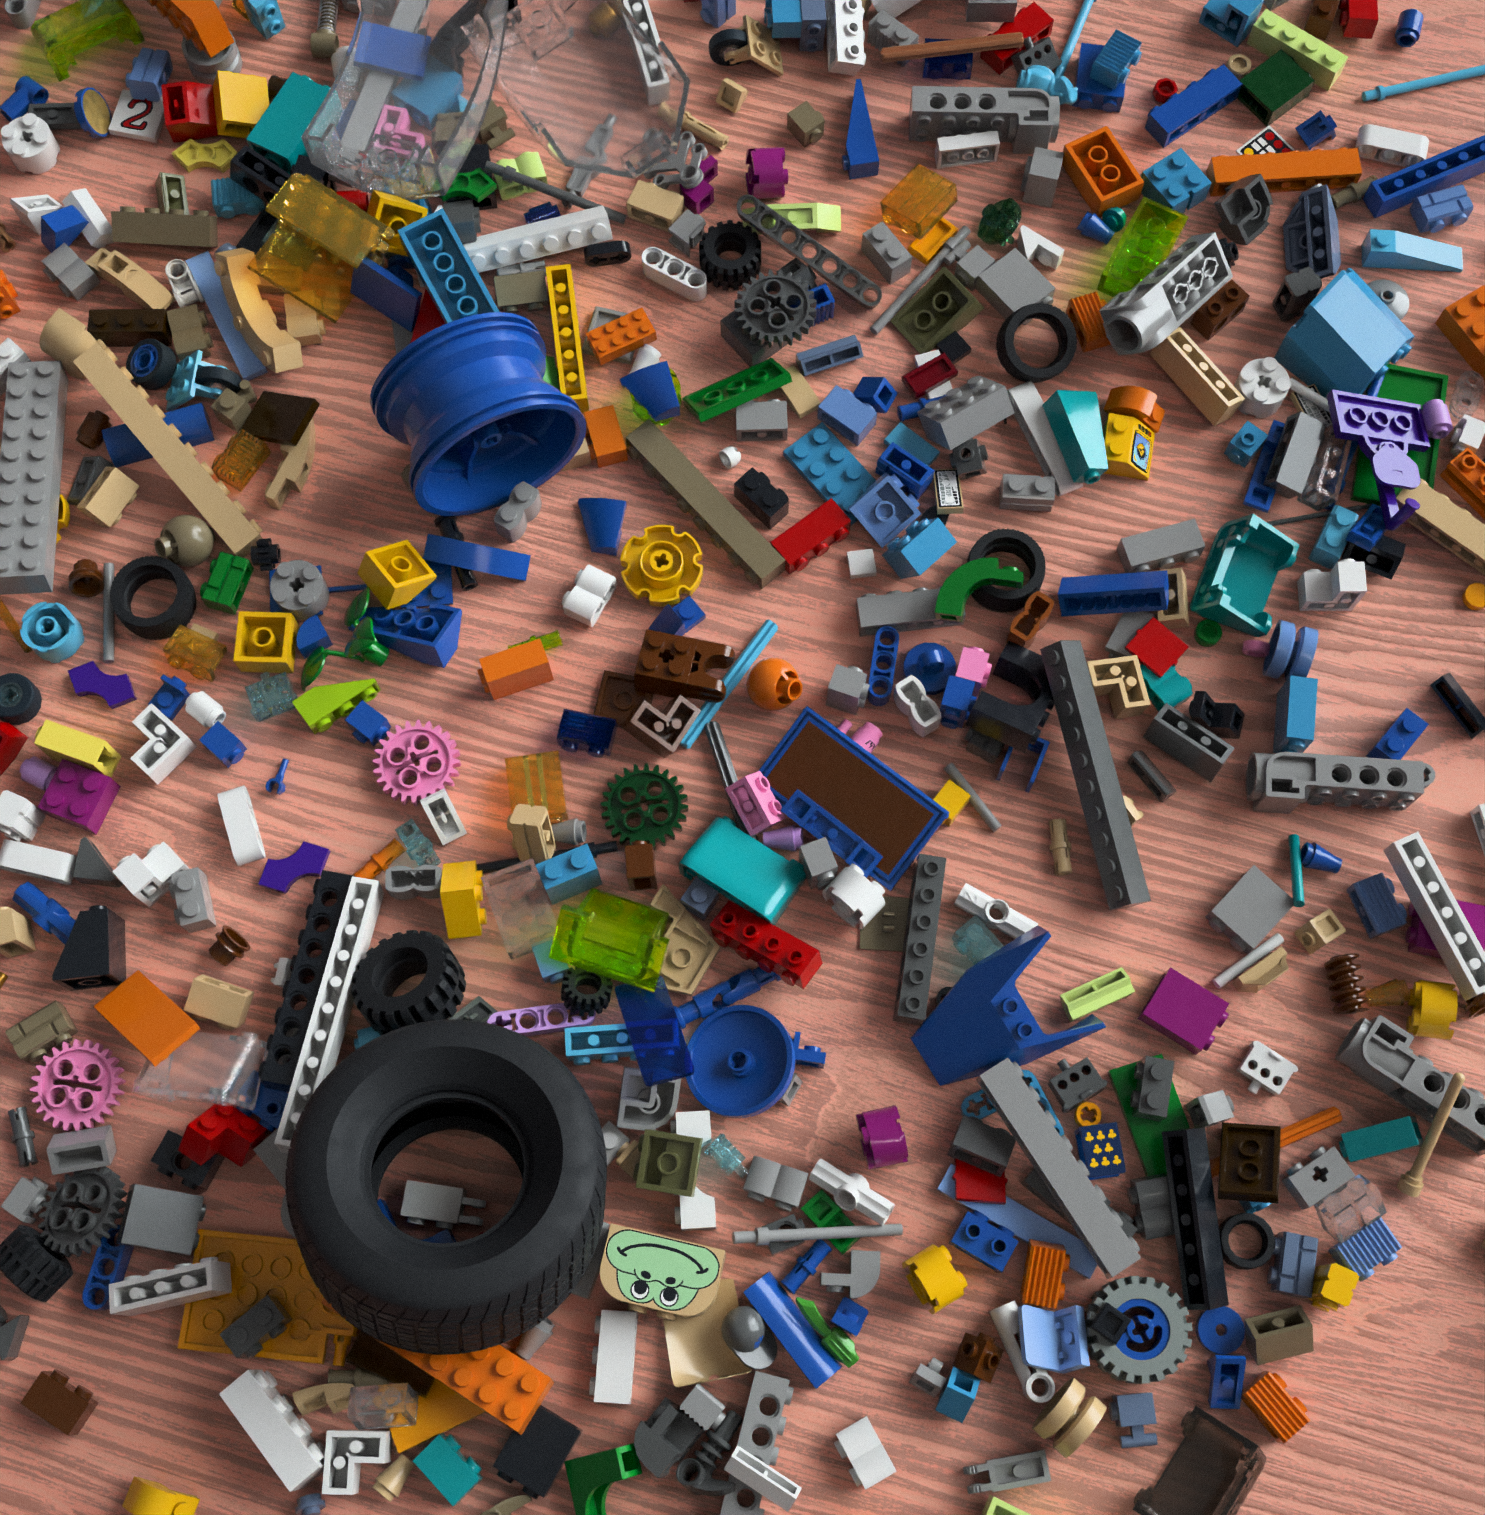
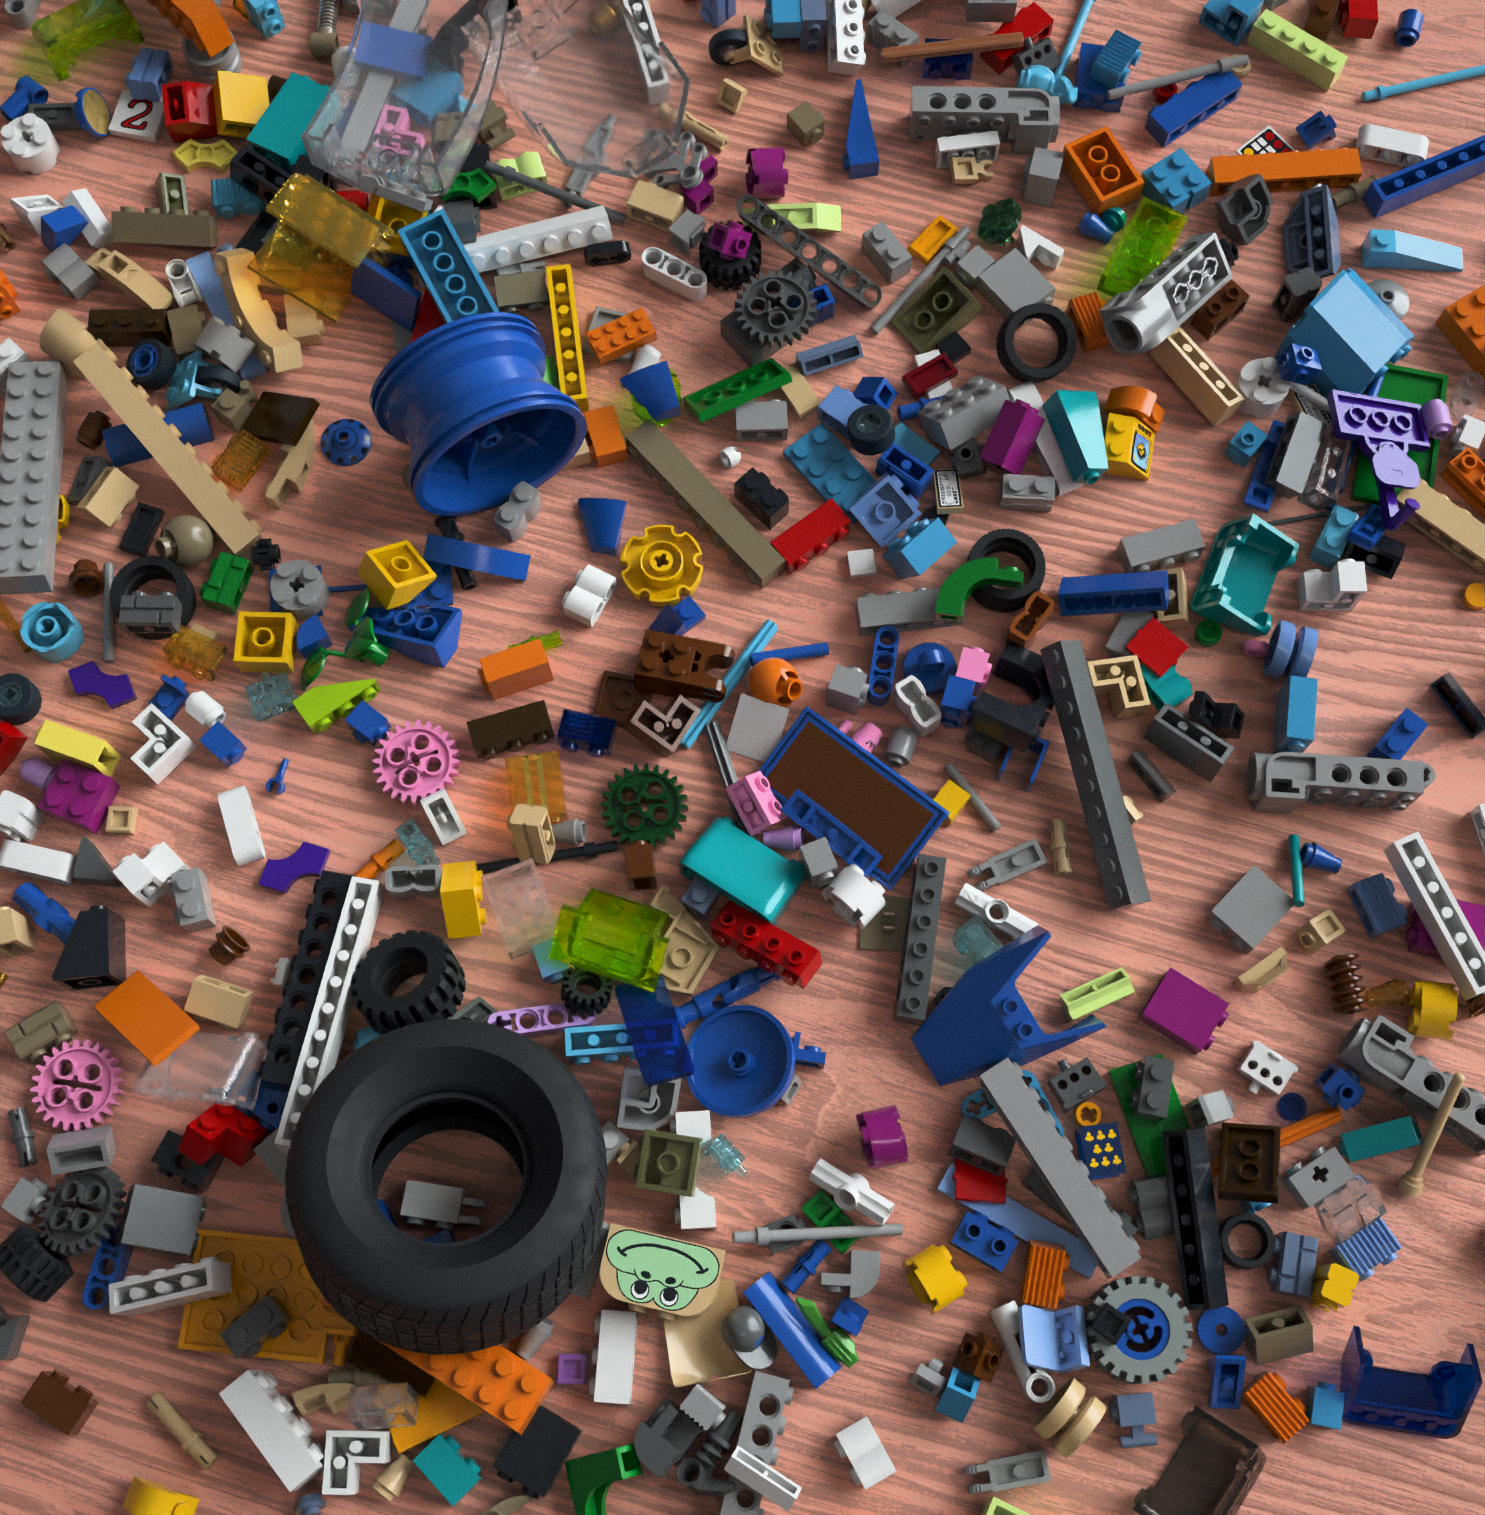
clear blue brick [524,201,561,224] -> none
dark azure brick [536,844,602,905] -> none
light grey brick [743,1155,809,1212] -> none
clear yellow brick [880,164,958,240] -> none
white bar [1212,933,1284,989] -> none
dark green brick [1237,49,1315,127] -> none
medium blue brick [1410,184,1473,233] -> none
none -> tan tile [105,806,138,835]
none -> black tile [119,502,165,557]
none -> dark grey brick [119,591,182,633]
none -> tan pin [146,1392,219,1471]
none -> light grey brick [193,315,256,373]
none -> blue dish [320,419,372,466]
none -> light grey hinge [359,174,433,212]
none -> dark brown brick [466,700,555,760]
none -> medium lavender tile [557,1354,588,1385]
none -> magenta brick [707,221,752,260]
none -> white sticker [726,693,789,763]
none -> blue piece [749,642,829,666]
none -> black wheel [847,405,895,456]
none -> light grey brick [884,726,918,768]
none -> tan plate [949,157,994,184]
none -> light grey hinge [967,838,1048,892]
none -> magenta brick [979,399,1045,475]
none -> light grey bar [1107,55,1249,100]
none -> blue brick [1276,343,1322,385]
none -> clear blue tile [1276,1092,1307,1122]
none -> dark azure brick [1305,1382,1345,1430]
none -> blue brick [1313,1062,1366,1111]
none -> clear blue windscreen [1340,1326,1482,1439]

